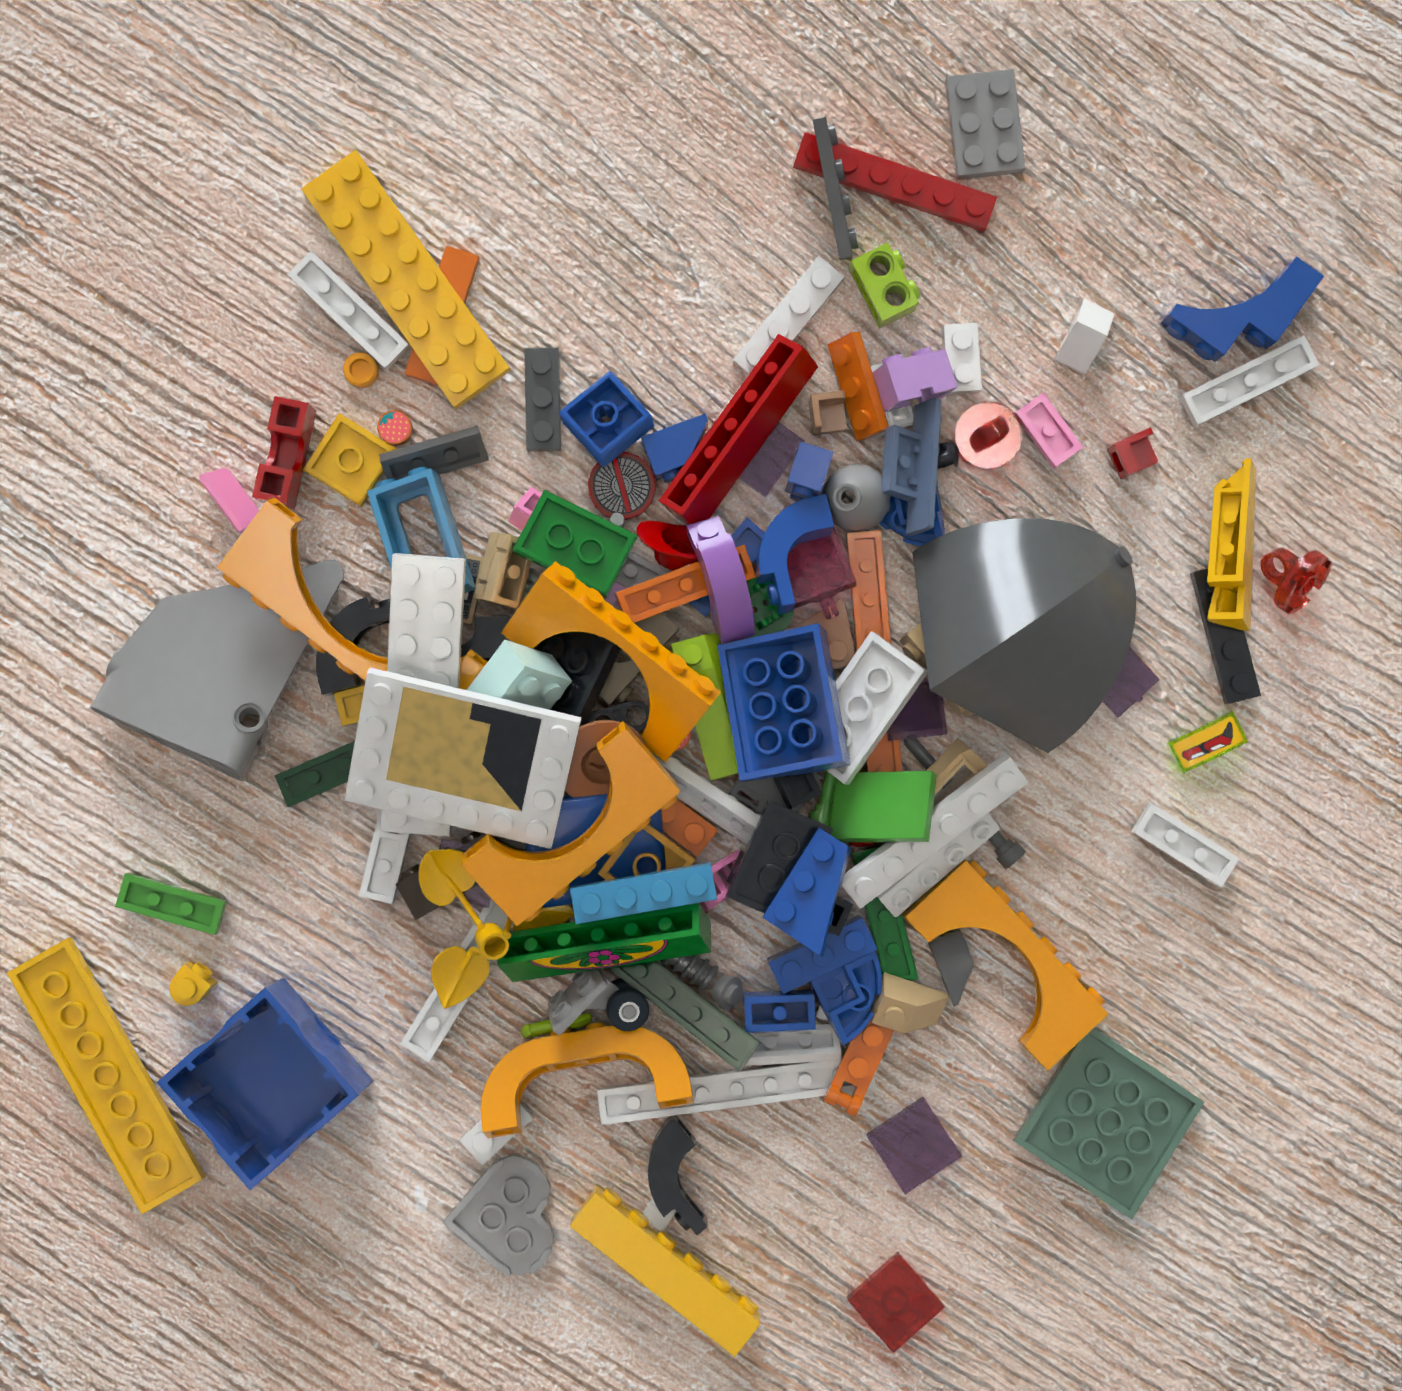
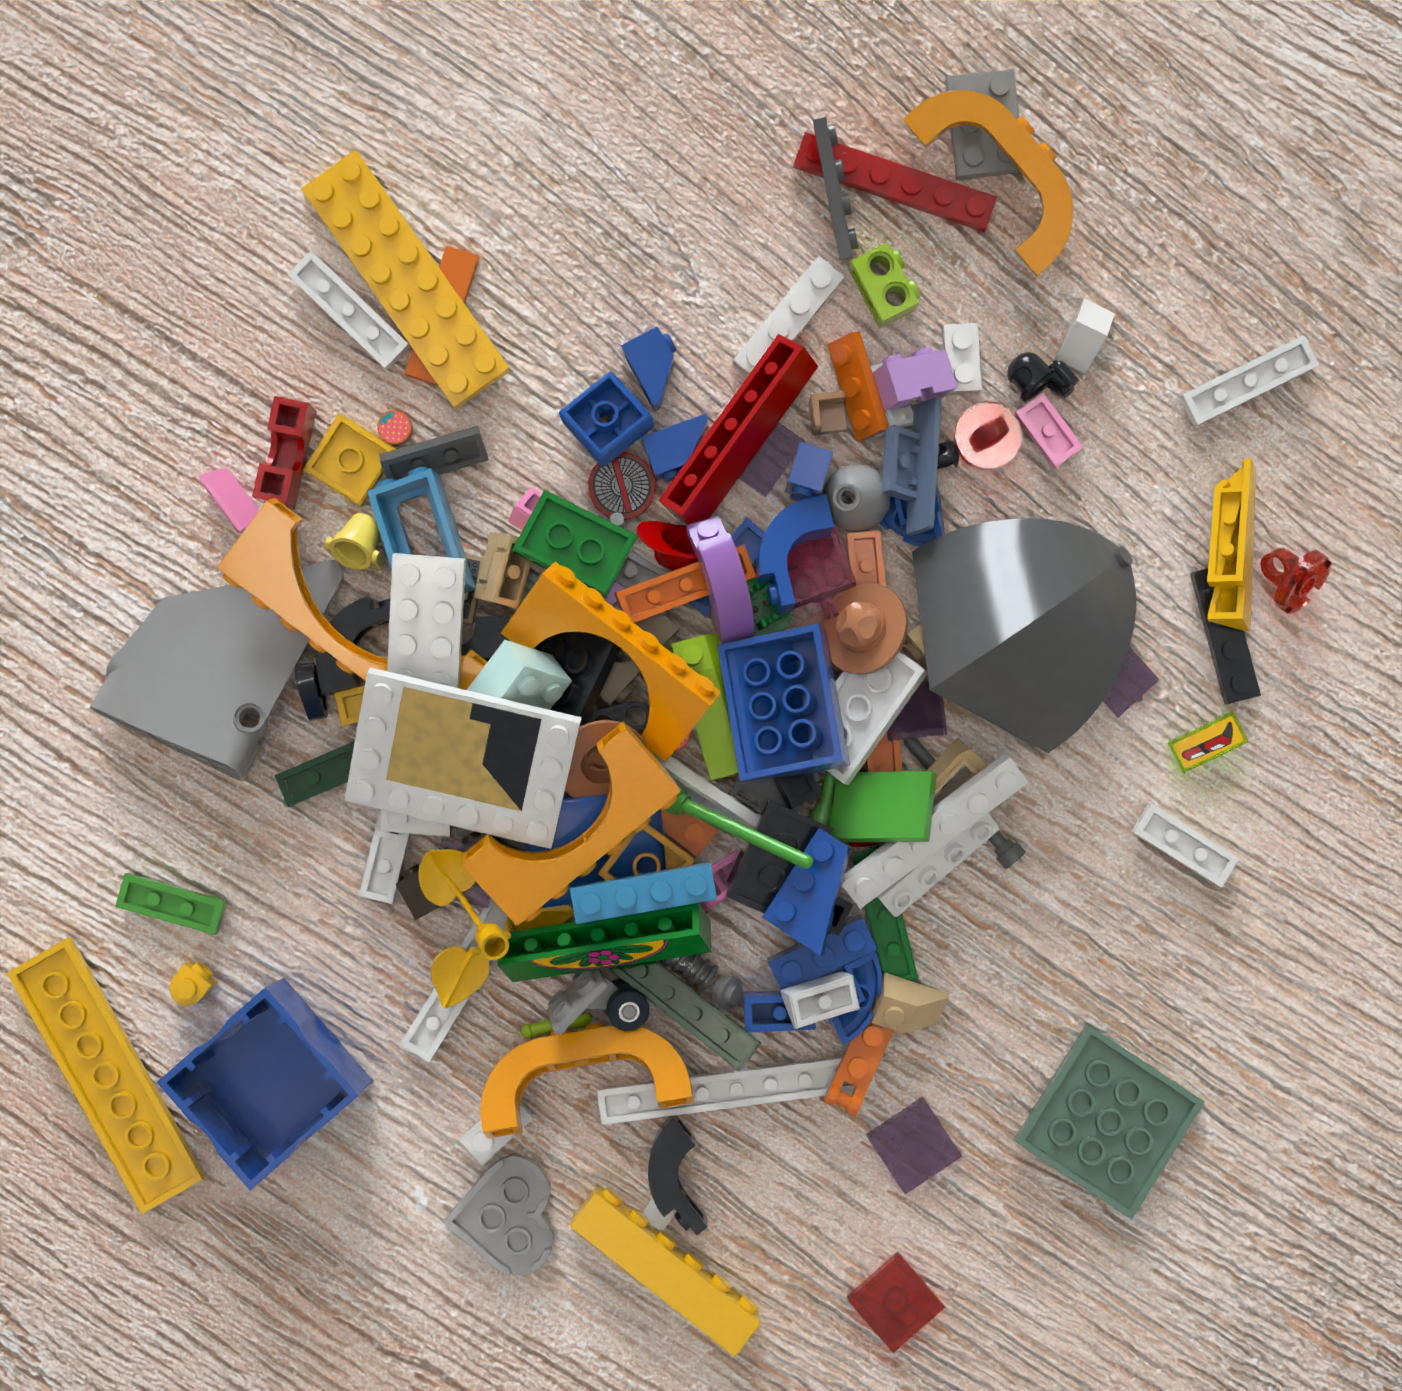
light orange tile [343,352,379,388] -> none
dark grey plate [524,347,561,452] -> none
white plate [745,1024,841,1066] -> none
light orange arch [902,860,1108,1071] -> none
dark grey slope [928,930,974,1007] -> none
red panel [1107,427,1158,480] -> none
blue arch [1161,256,1324,362] -> none
none -> black beam [295,662,328,721]
none -> light yellow piece [324,513,386,571]
none -> blue slope [621,326,677,412]
none -> bright green piece [664,787,813,869]
none -> white slope [781,971,860,1029]
none -> nougat hat [822,583,908,675]
none -> light orange arch [903,90,1073,277]
none -> black piece [1007,352,1079,402]

